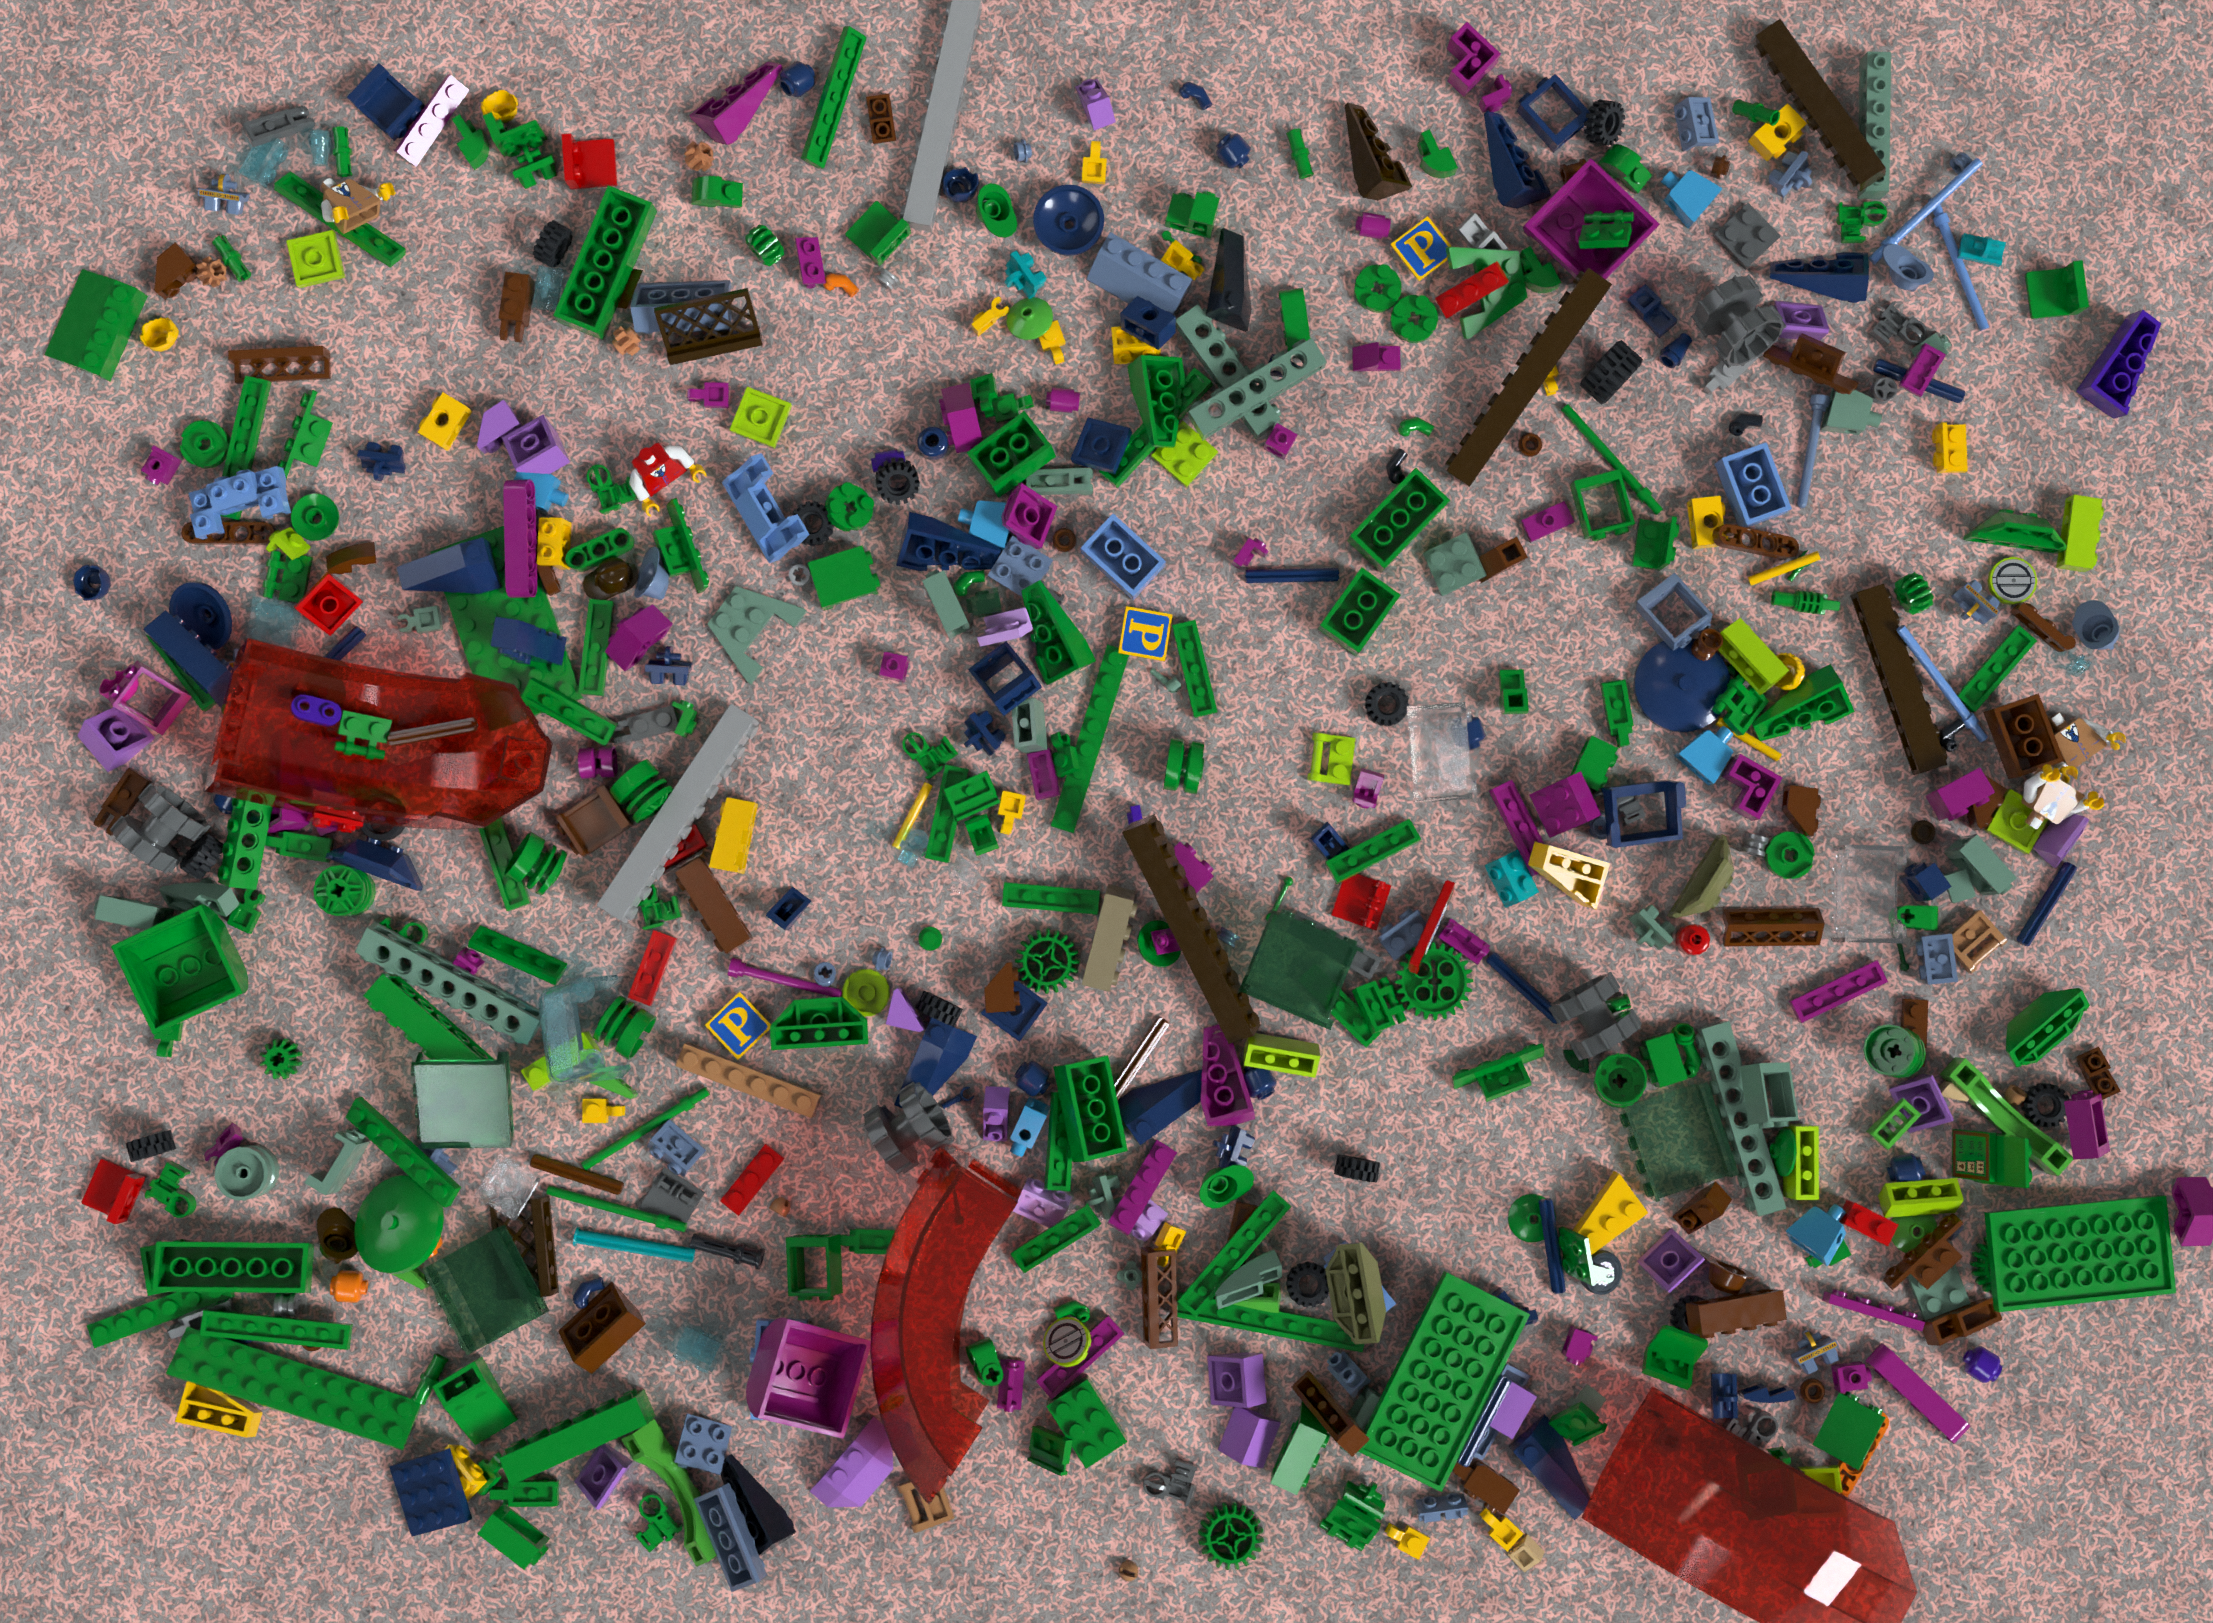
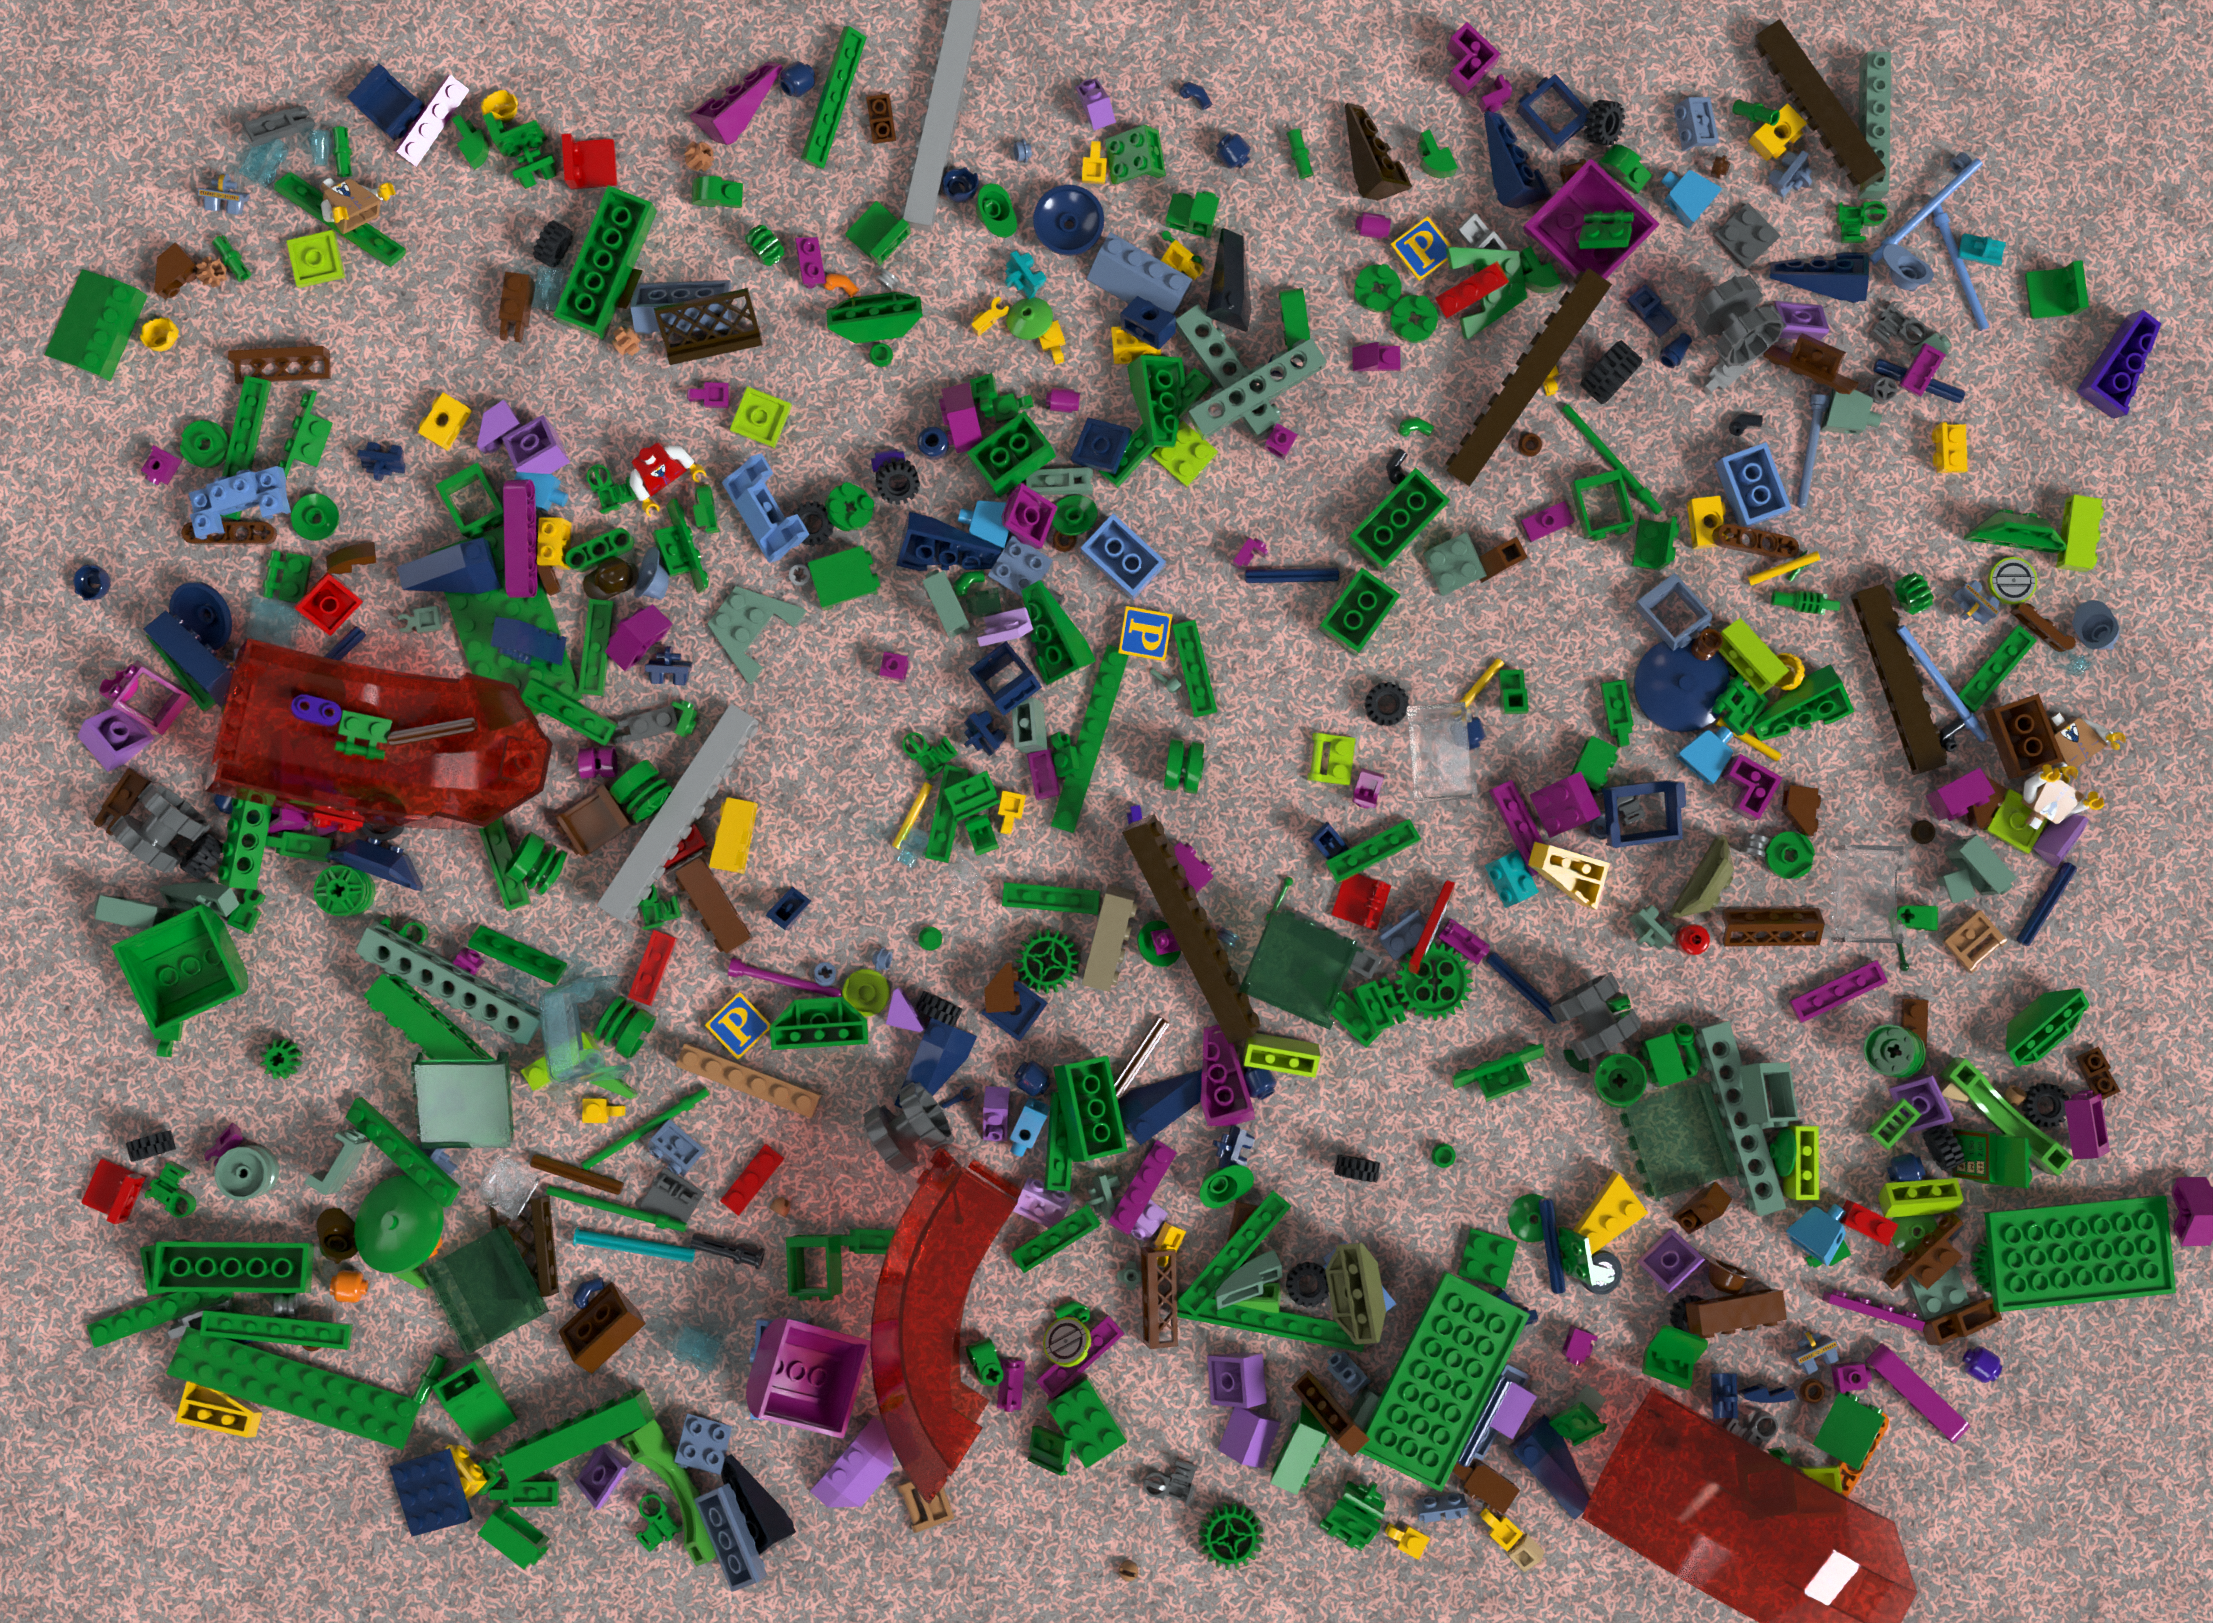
lime bracket [266,527,311,560] -> none
dark blue brick [1900,862,1952,902] -> none
sand blue bracket [1916,934,1958,985] -> none
none -> green window [435,462,504,539]
none -> green piece [693,484,720,534]
none -> green wedge [826,291,923,344]
none -> green plate [869,343,893,367]
none -> green dish [1052,495,1098,535]
none -> green bracket [1105,124,1166,185]
none -> green plate [1431,1143,1456,1168]
none -> yellow bar [1451,658,1504,718]
none -> green plate [1457,1228,1518,1289]
none -> black tyre [1923,1124,1964,1171]

